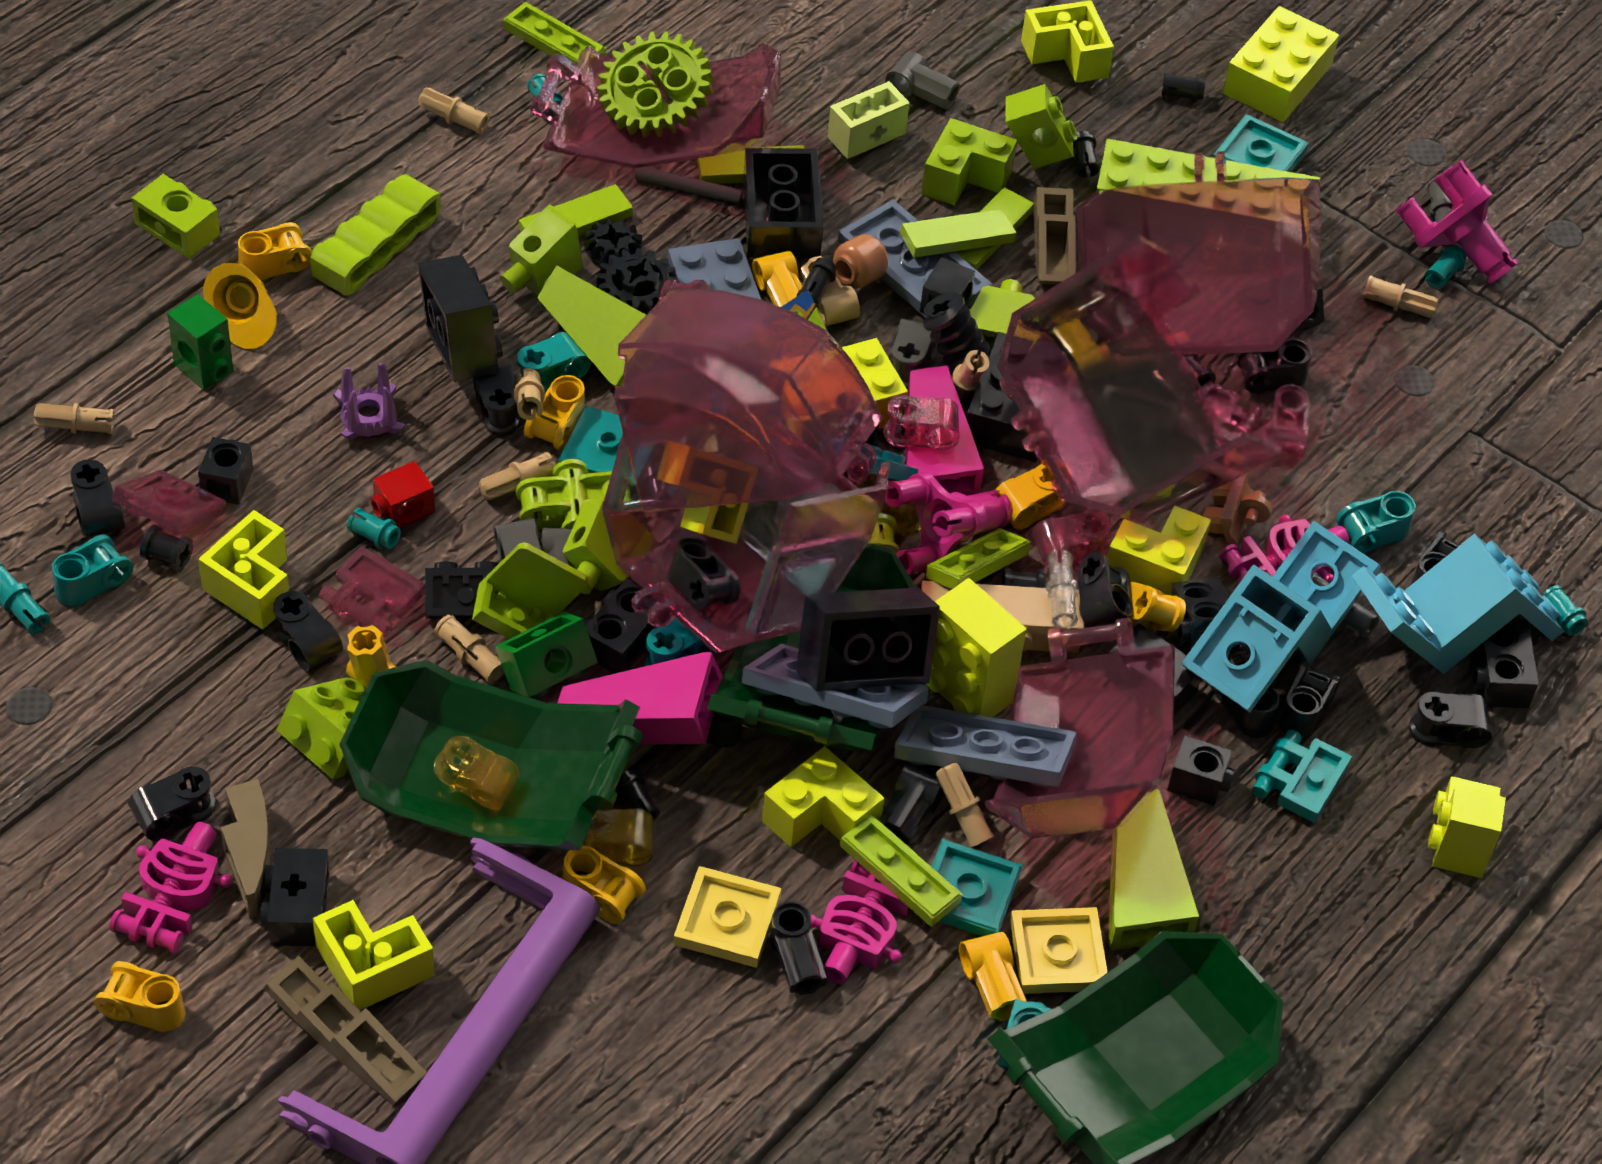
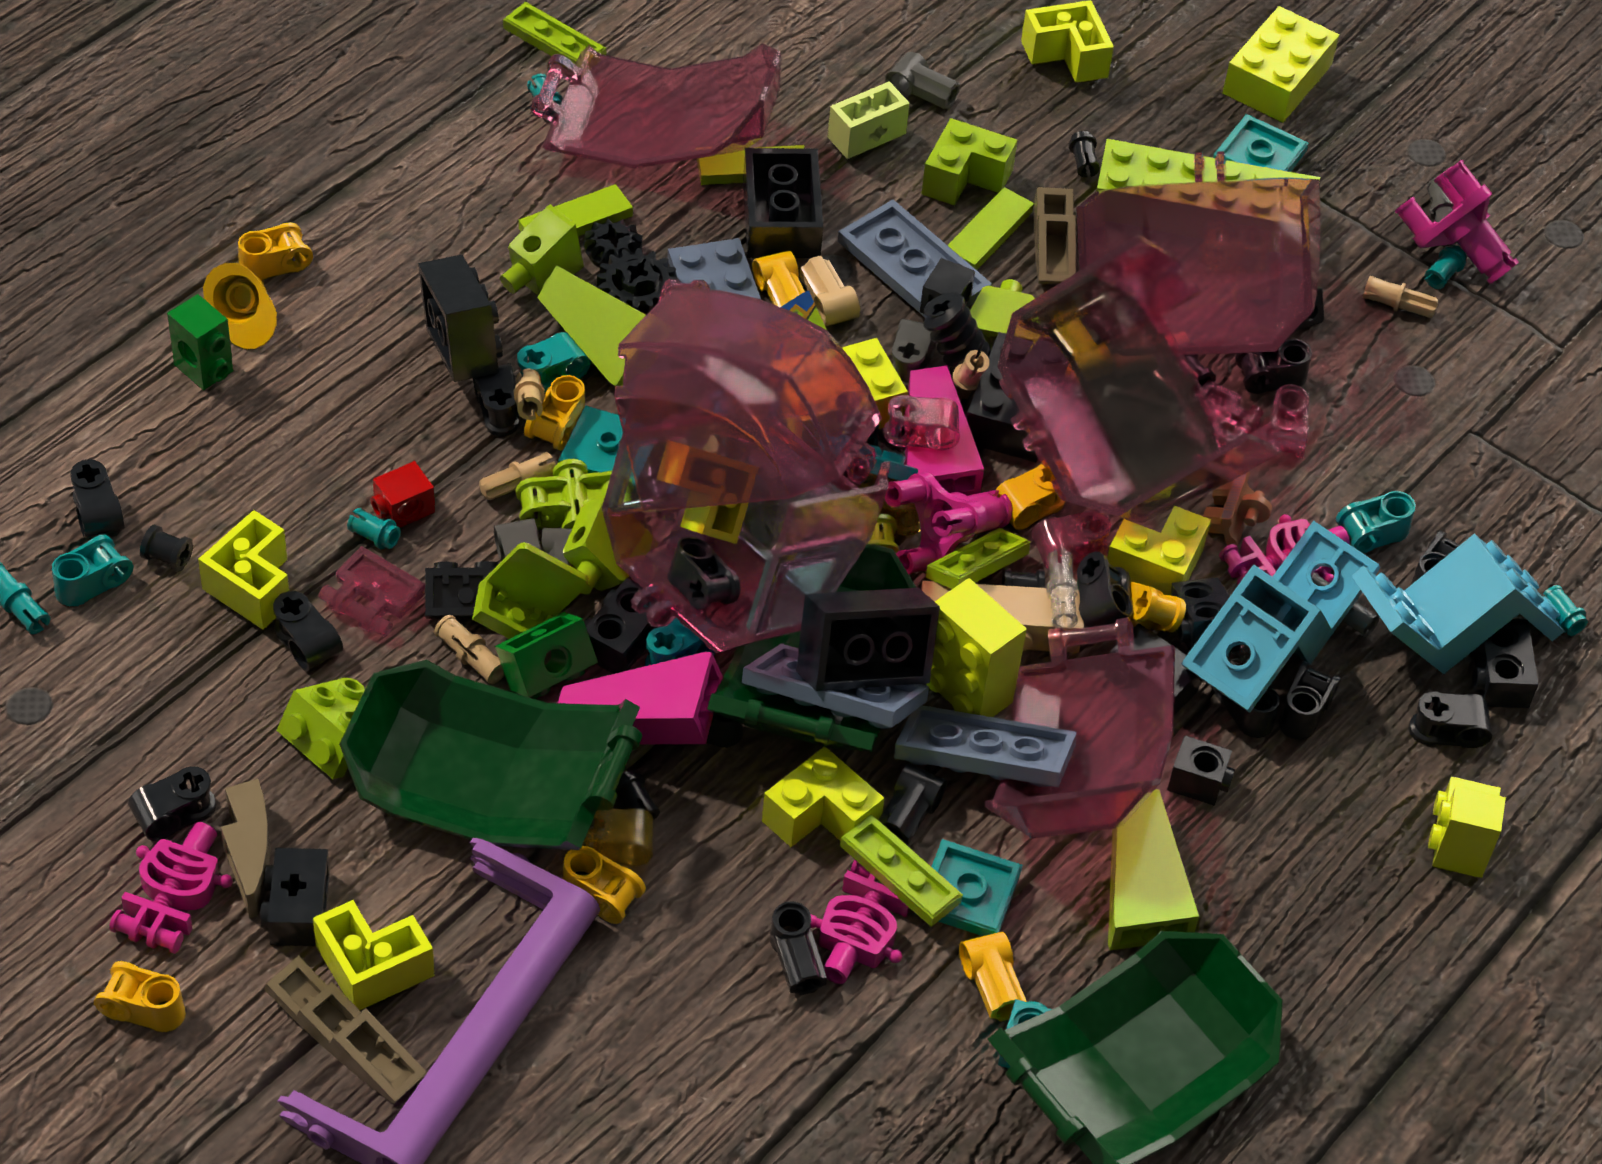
tan axle [34,403,115,434] -> none
clear pink plate [112,470,226,533] -> none
lime brick [131,174,220,259] -> none
black brick [198,437,254,505] -> none
lime brick [310,174,441,296] -> none
medium lavender piece [333,363,405,440] -> none
yellow piece [346,625,396,689] -> none
tan axle [419,88,490,134] -> none
clear yellow piece [433,736,520,810] -> none
lime gear [597,31,714,138] -> none
dark grey bar [635,165,743,205] -> none
light yellow plate [673,866,782,968] -> none
black pin [797,257,837,307] -> none
nougat head [833,234,888,289] -> none
lime tile [900,209,1016,258] -> none
tan axle [936,763,994,847] -> none
lime brick [1005,84,1077,169] -> none
light yellow plate [1010,907,1108,994] -> none
black pin [1161,73,1206,102] -> none
teal plate [1252,730,1352,823] -> none

